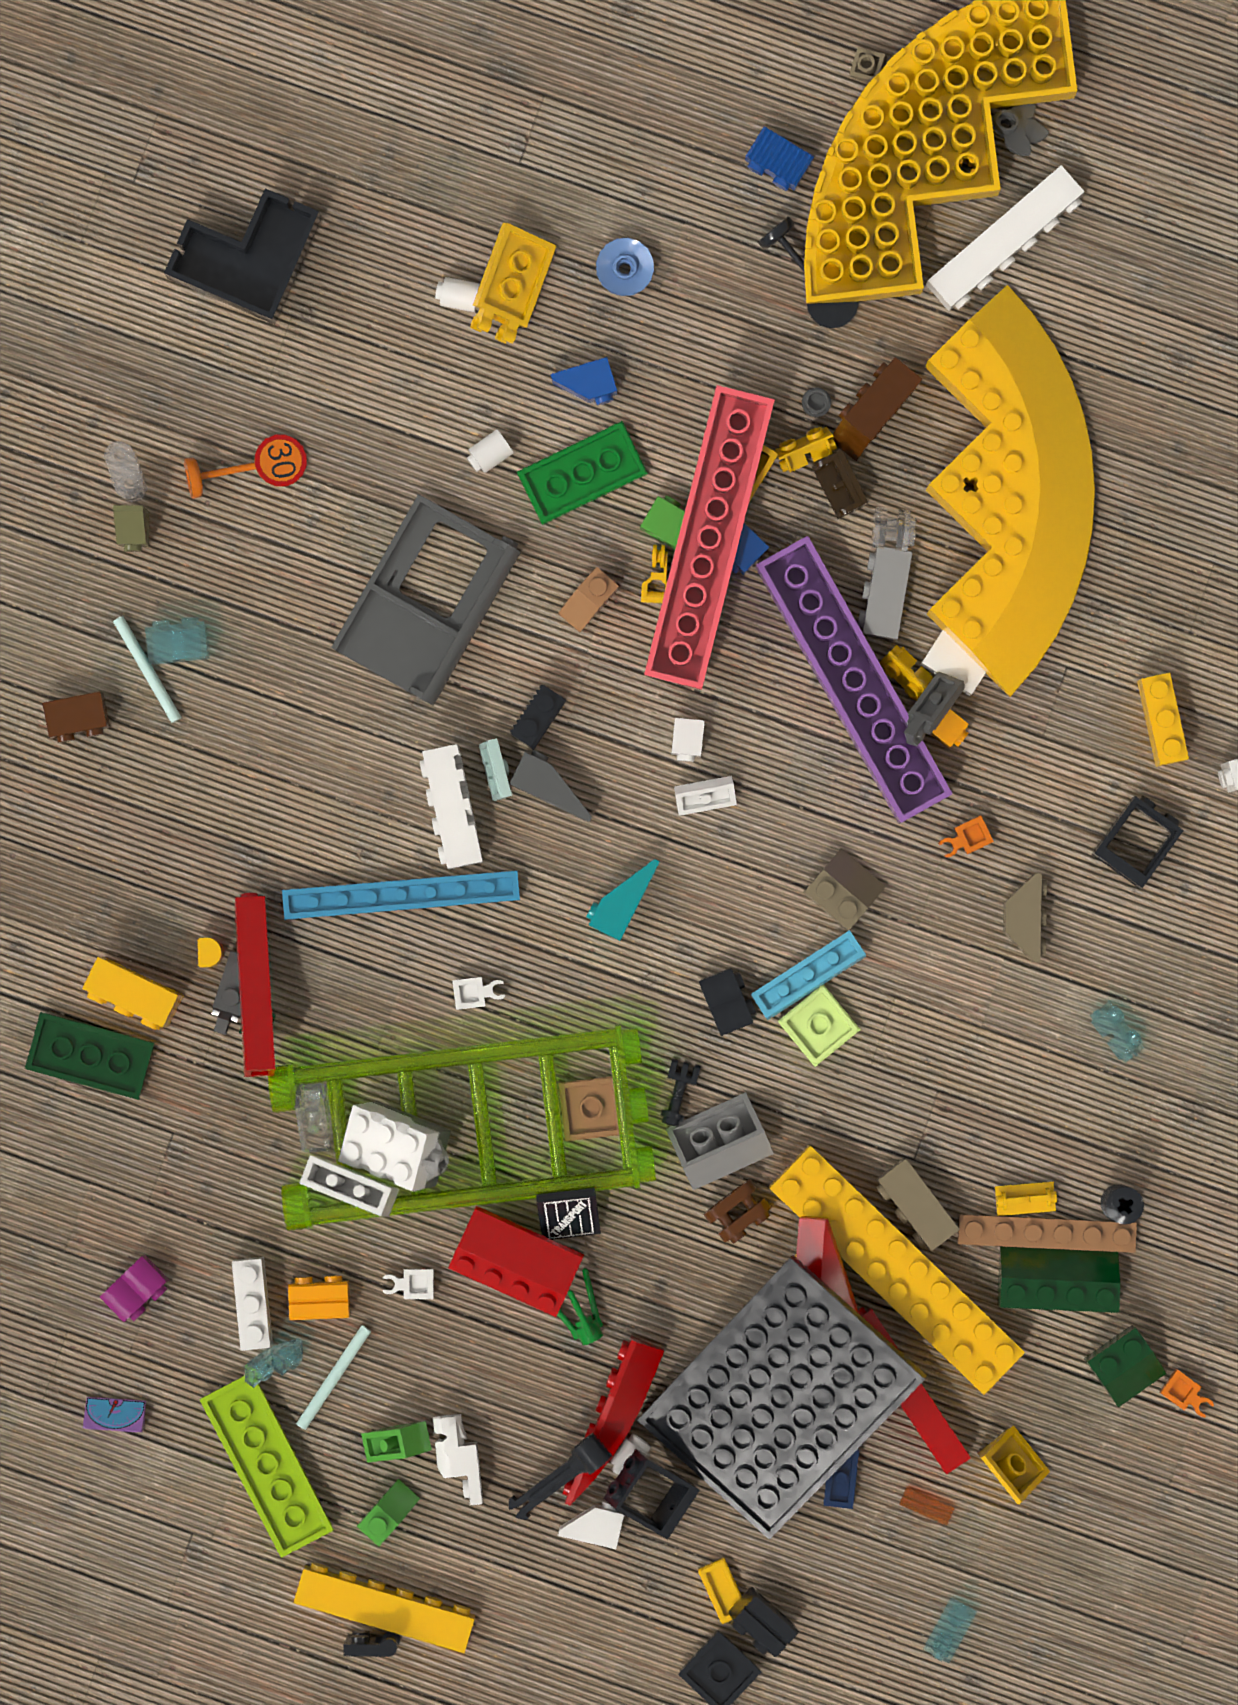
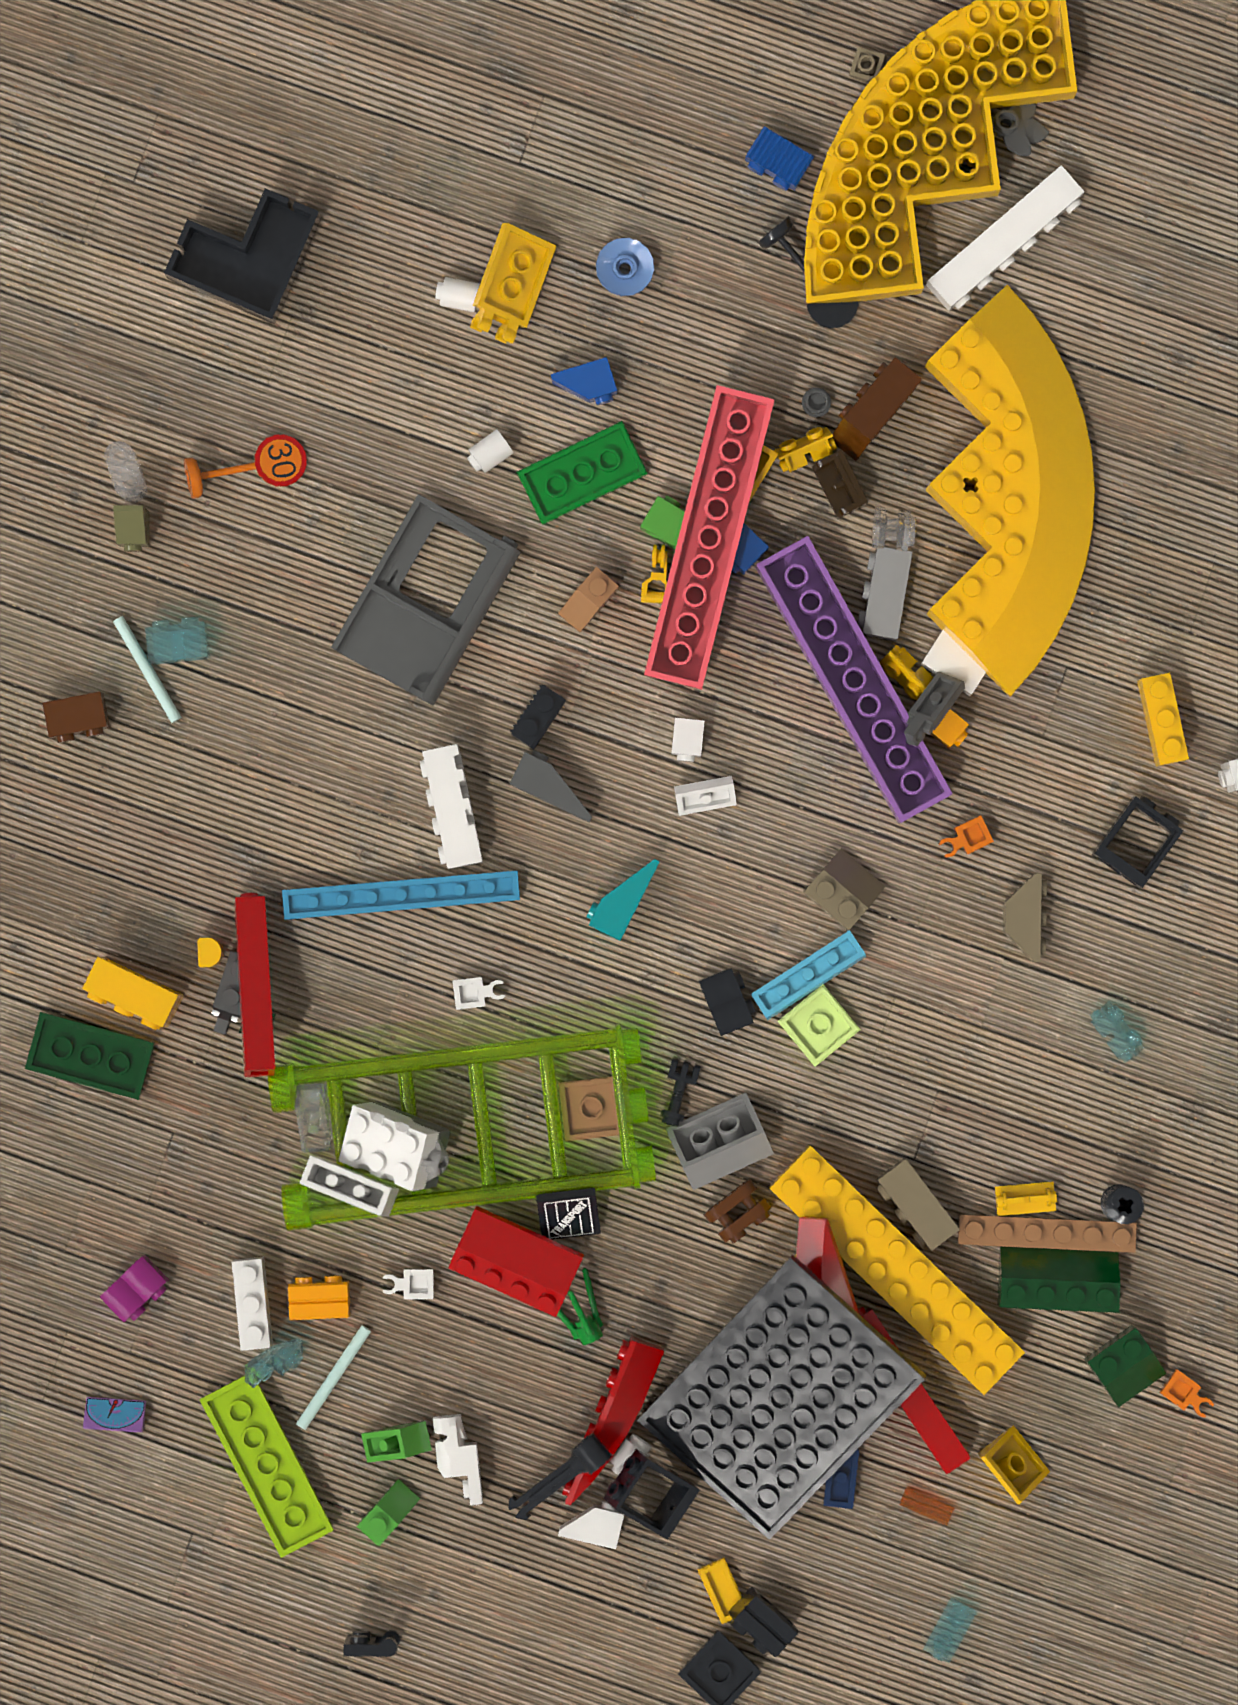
yellow brick [293,1562,475,1654] -> none
light aqua plate [479,738,512,801] -> none

